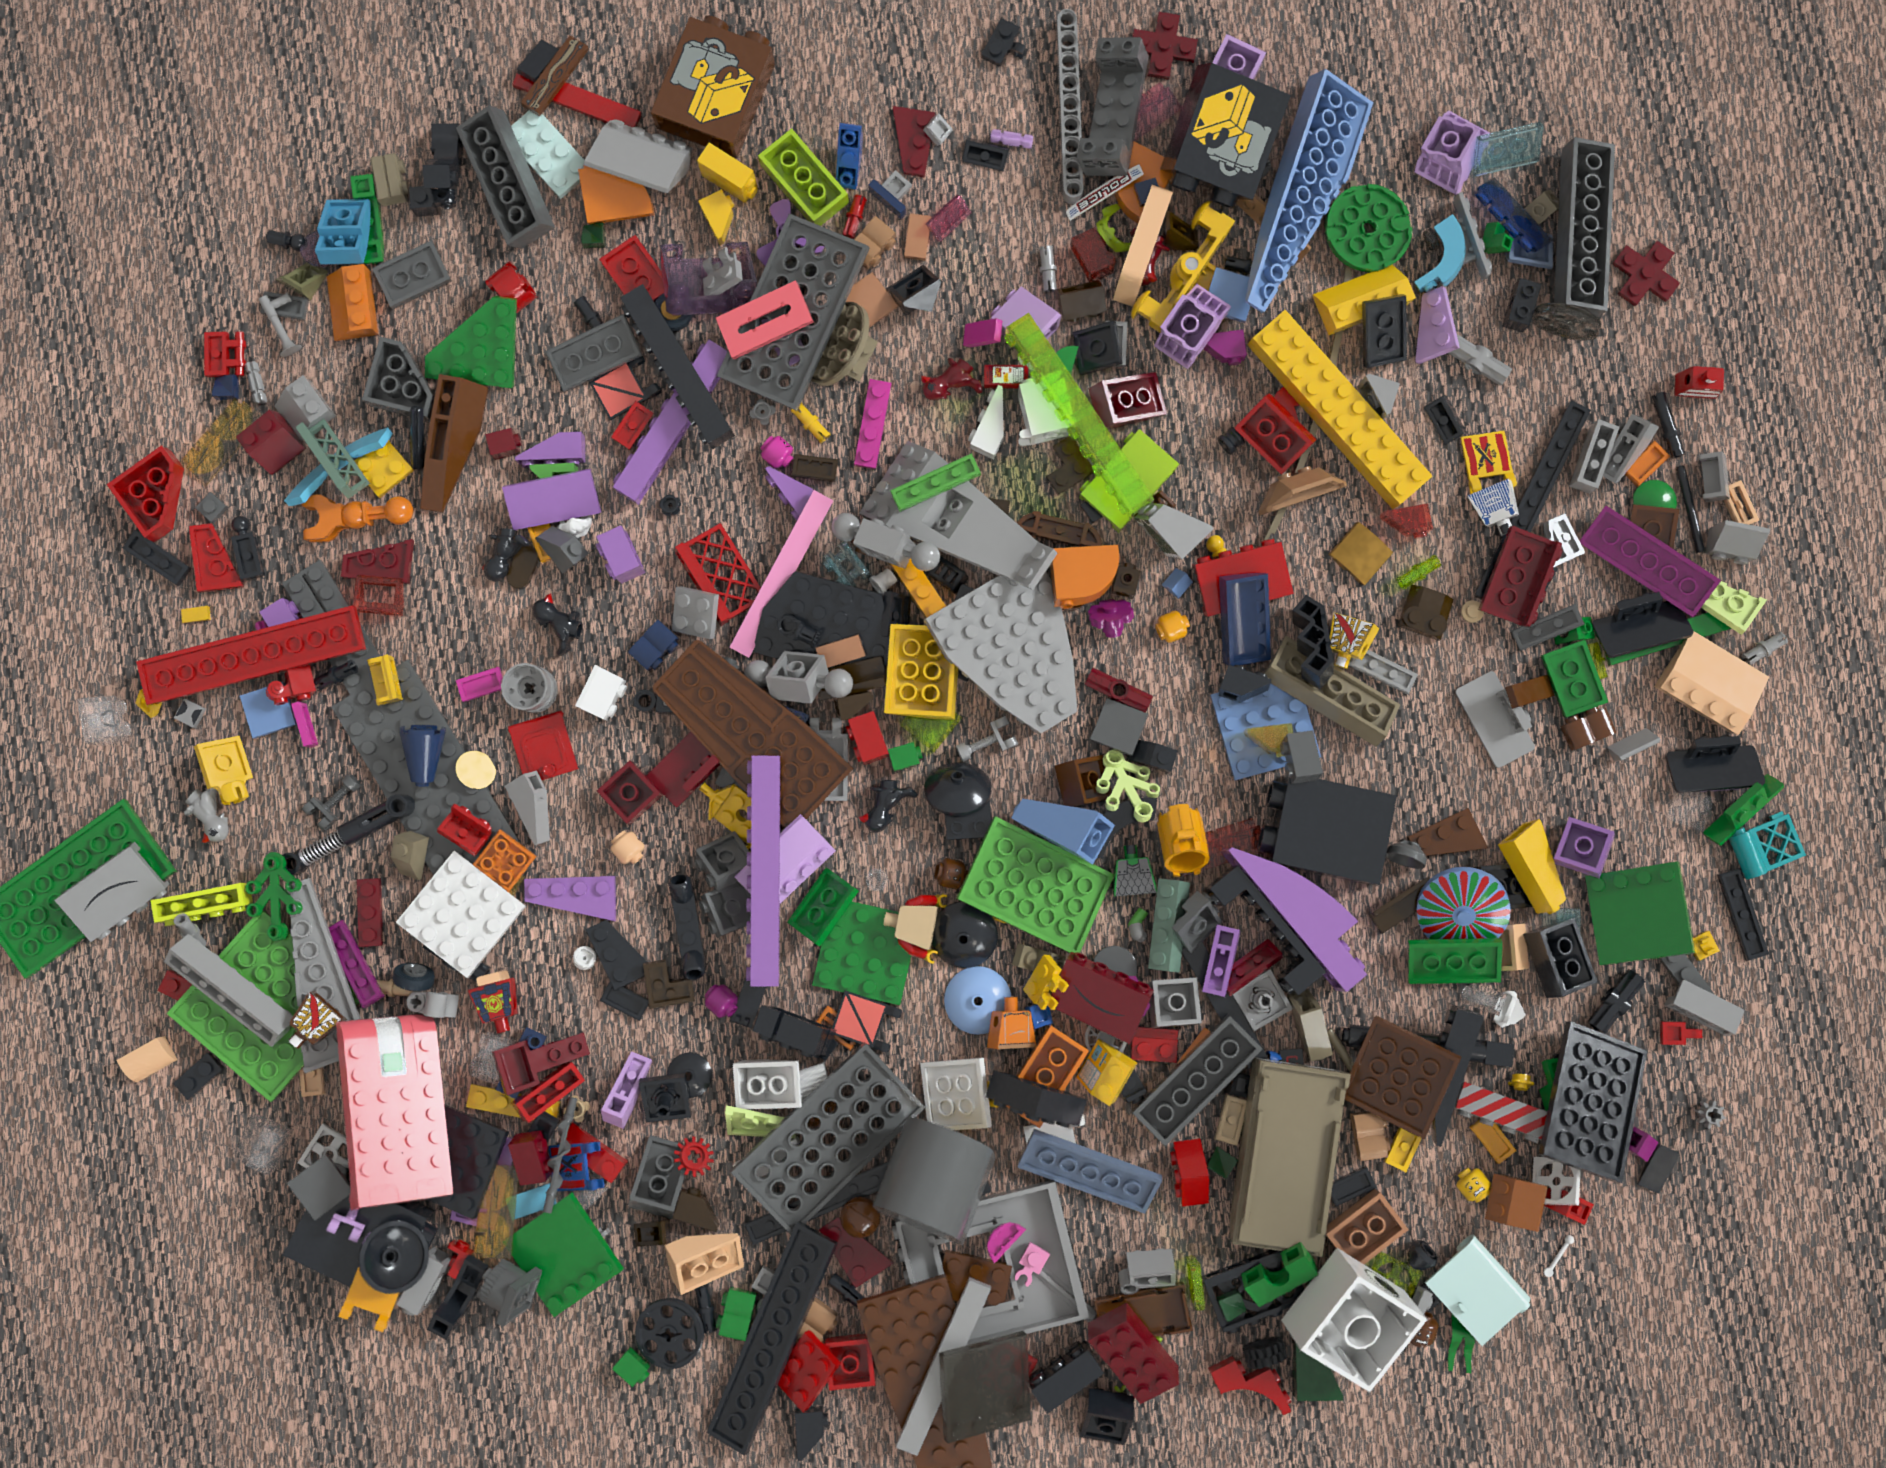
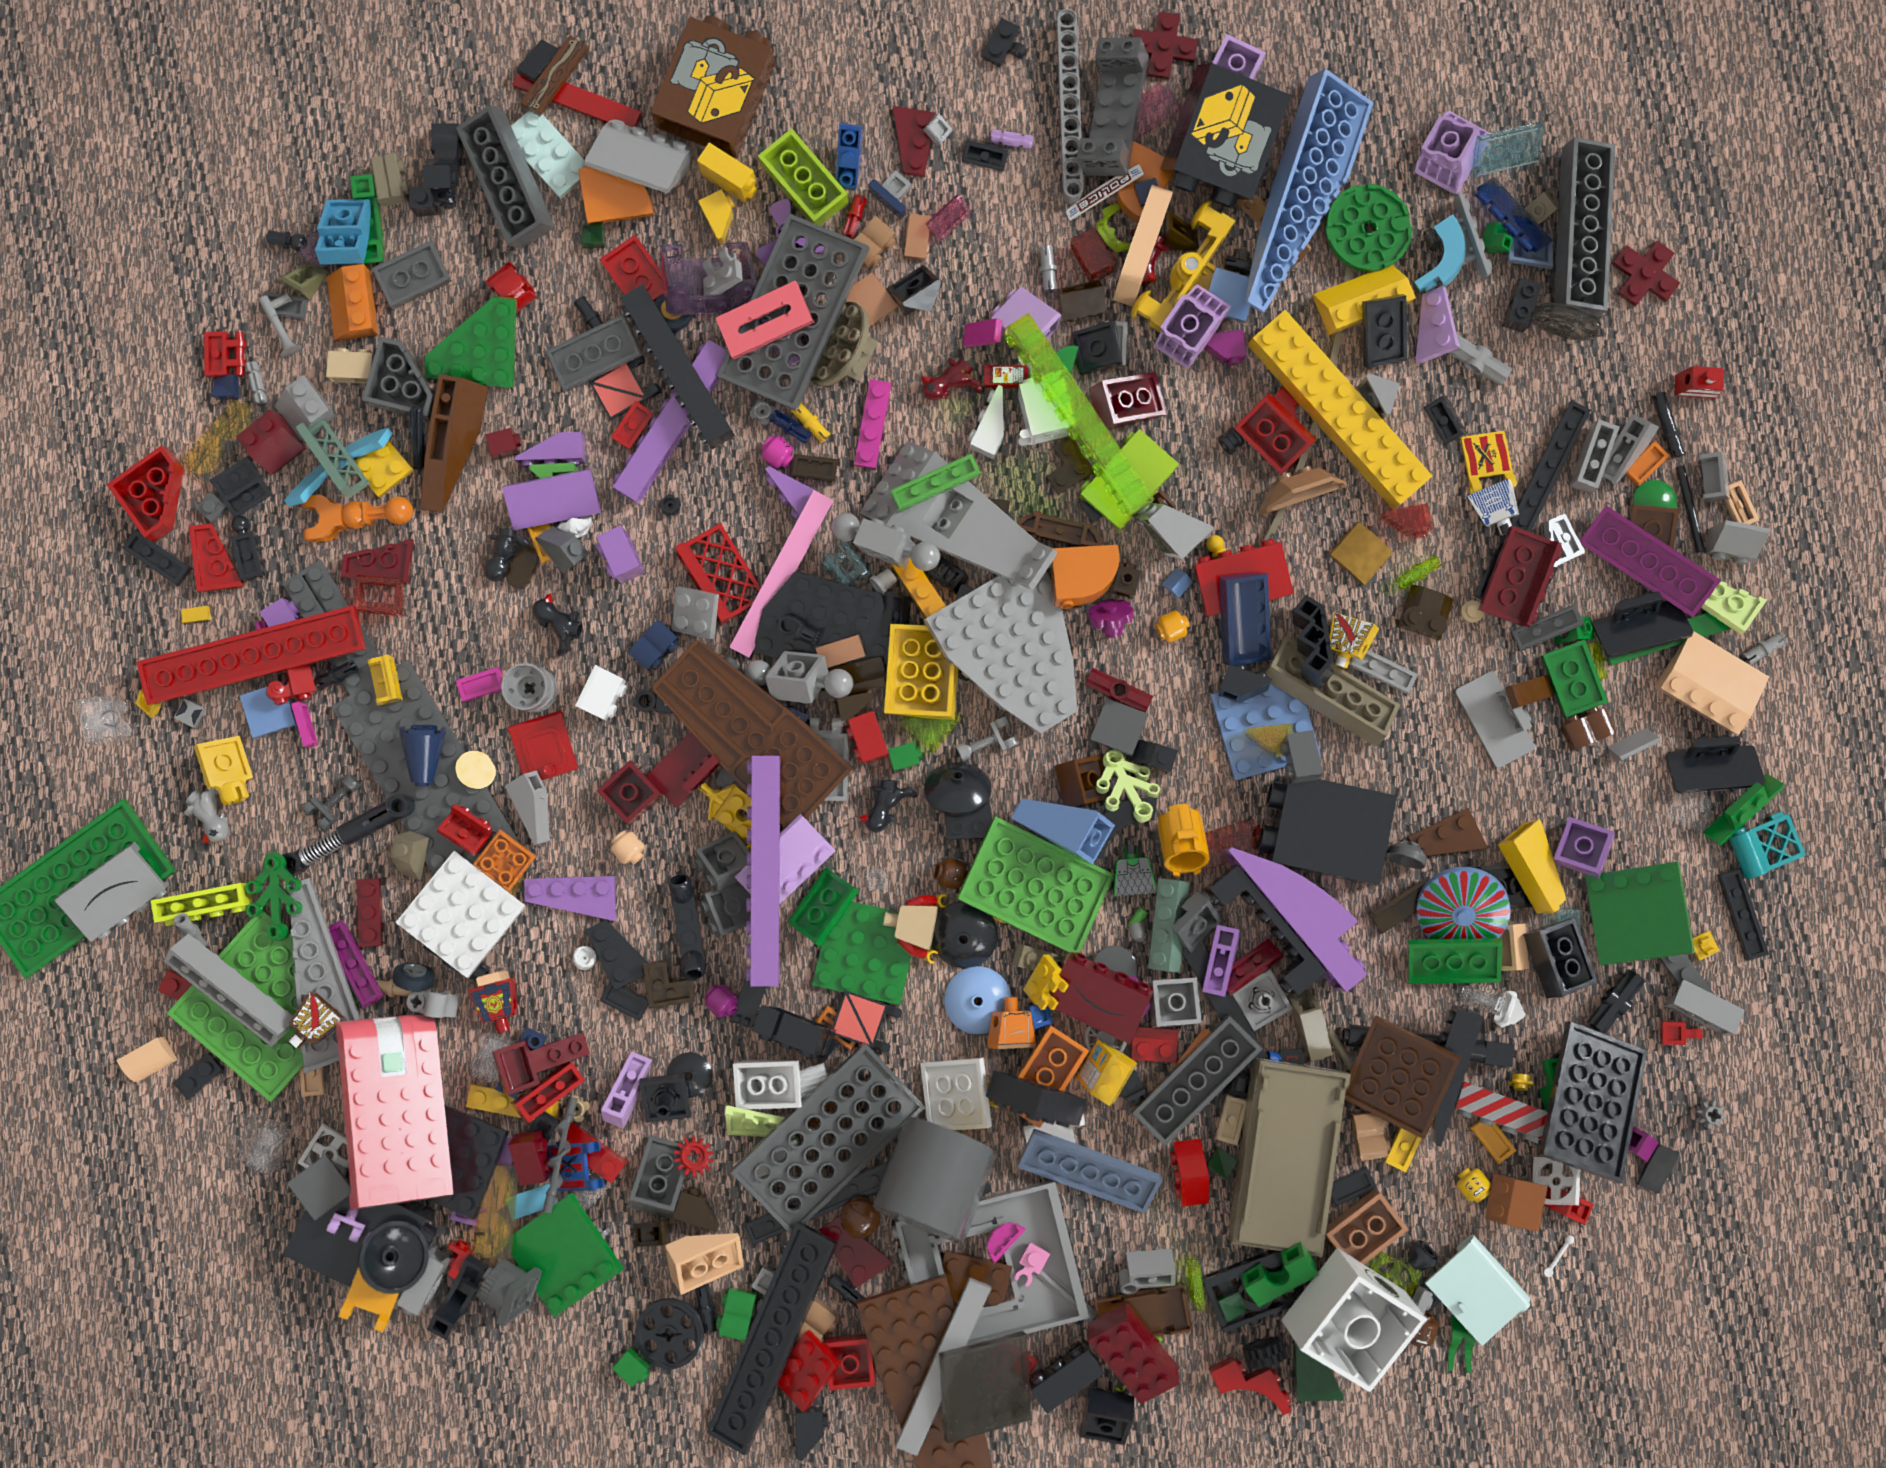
none -> black slope [209,456,273,518]
none -> tan brick [326,348,374,384]
none -> clear blue axle [769,409,812,443]

